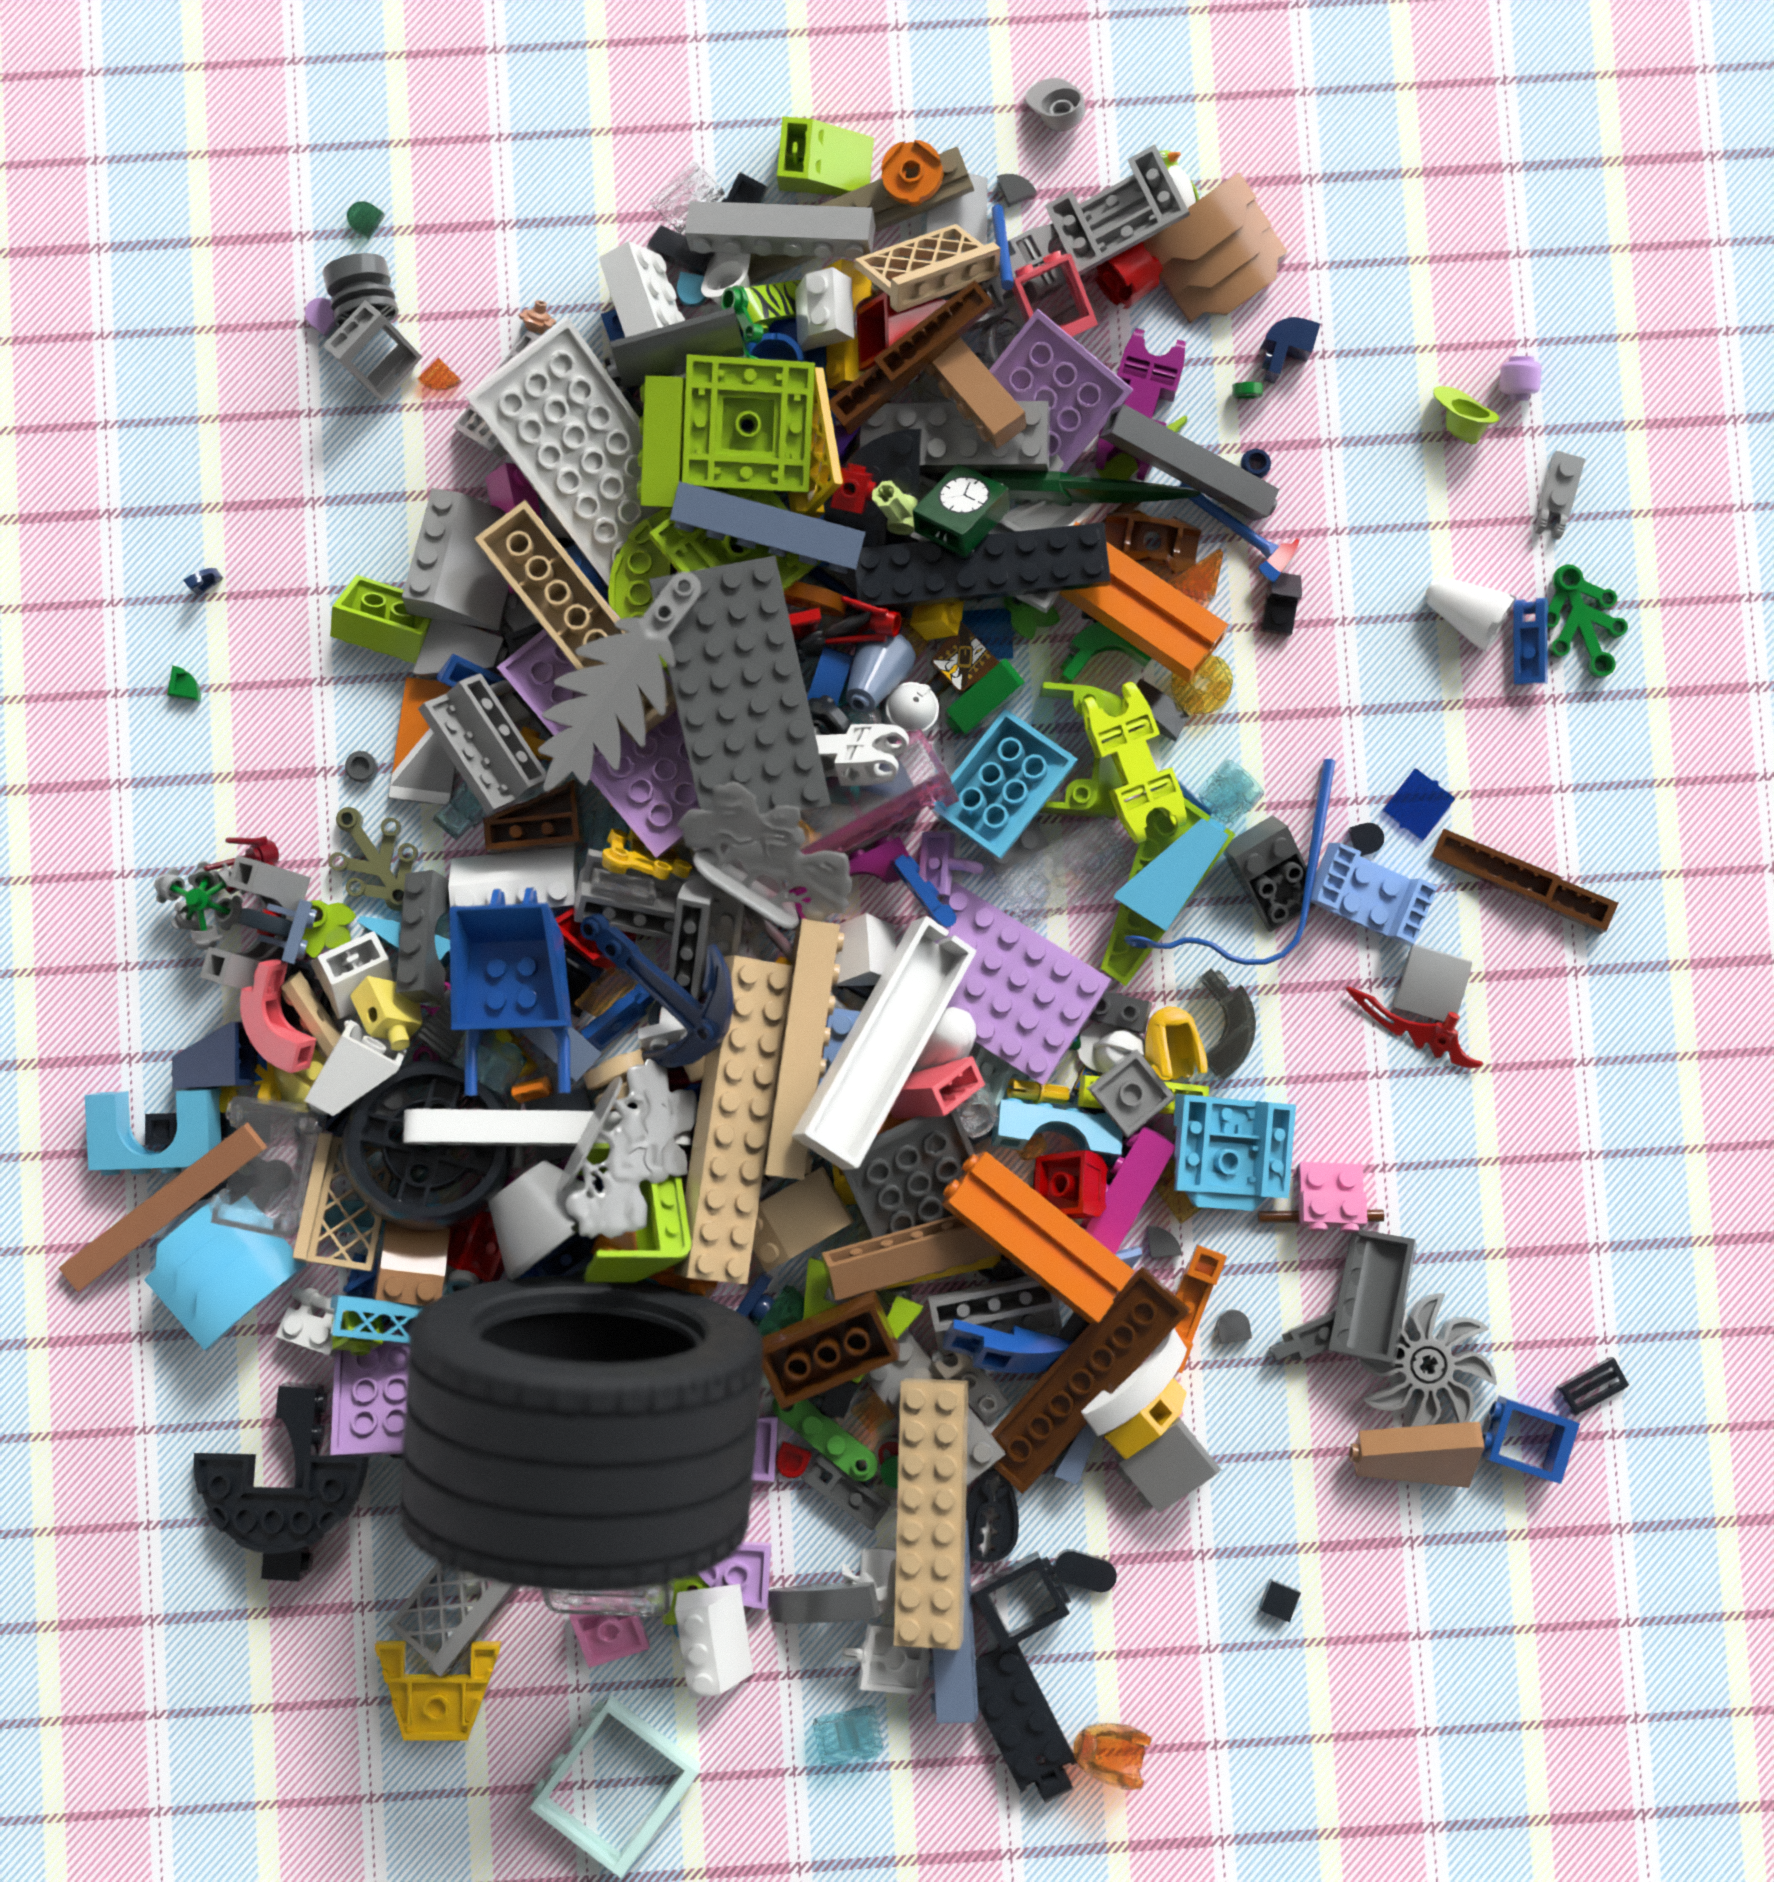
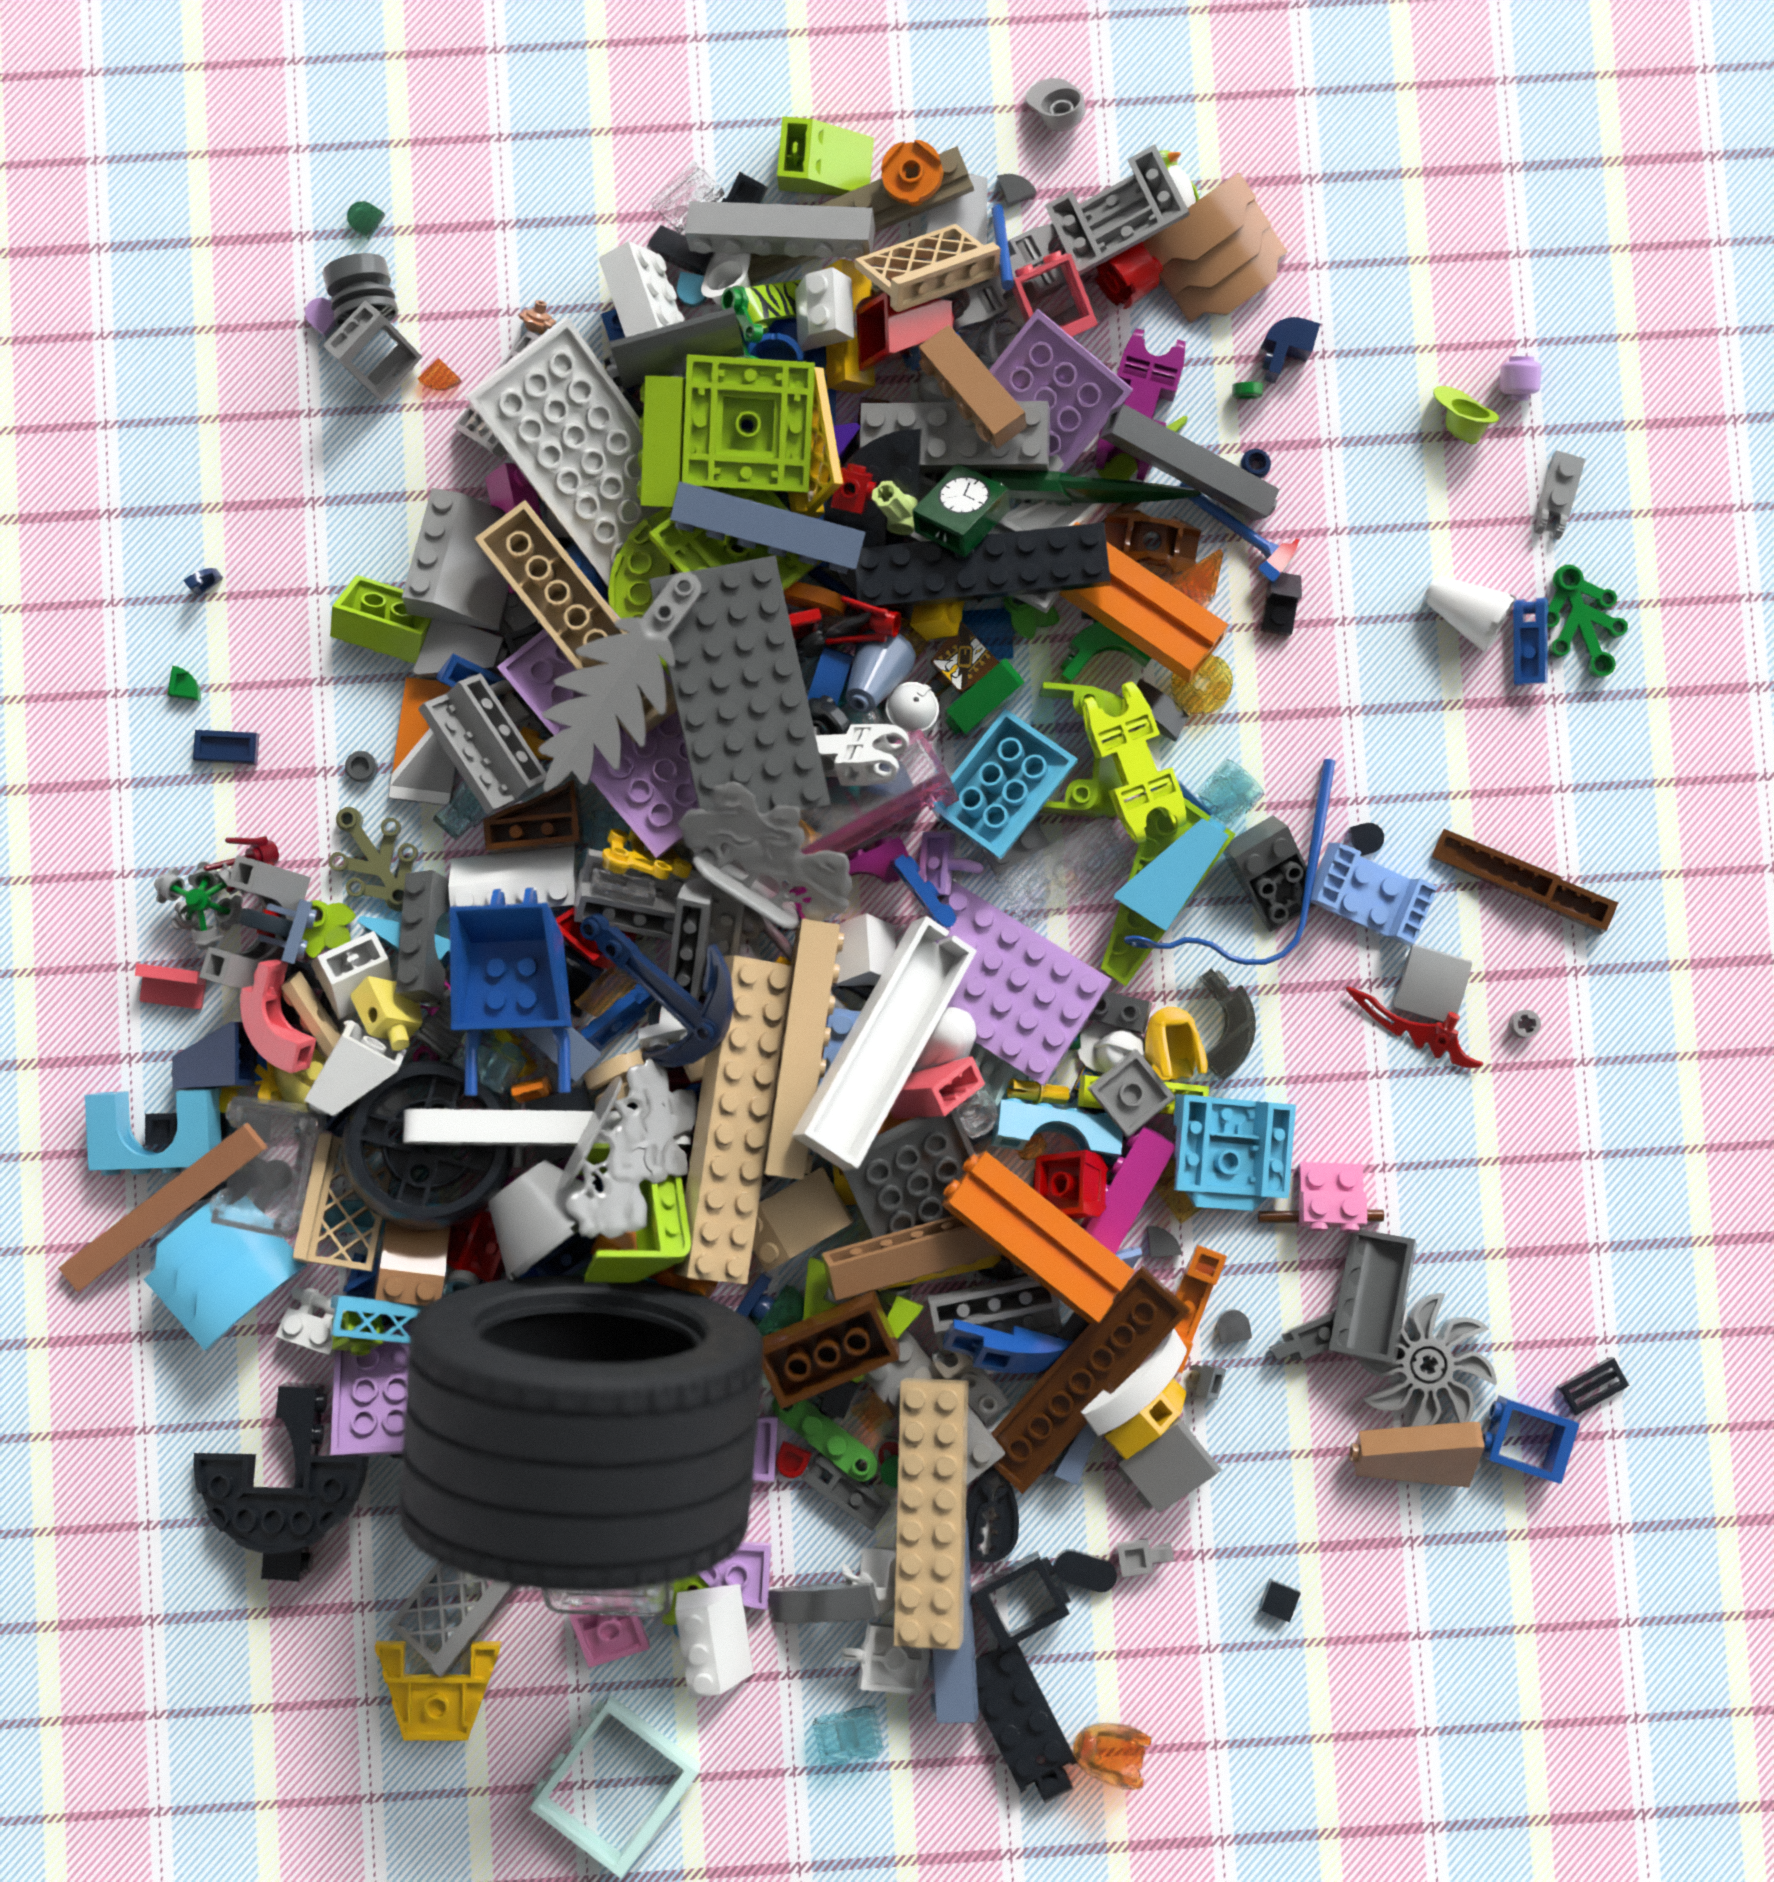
reddish brown slope [829,280,995,436] -> none
clear blue piece [1382,768,1456,841] -> none
none -> coral panel [134,963,207,1009]
none -> dark blue tile [193,730,260,765]
none -> light grey plate [1117,1538,1174,1577]
none -> dark grey tile [1186,1364,1226,1400]
none -> light grey bush [1509,1010,1541,1038]

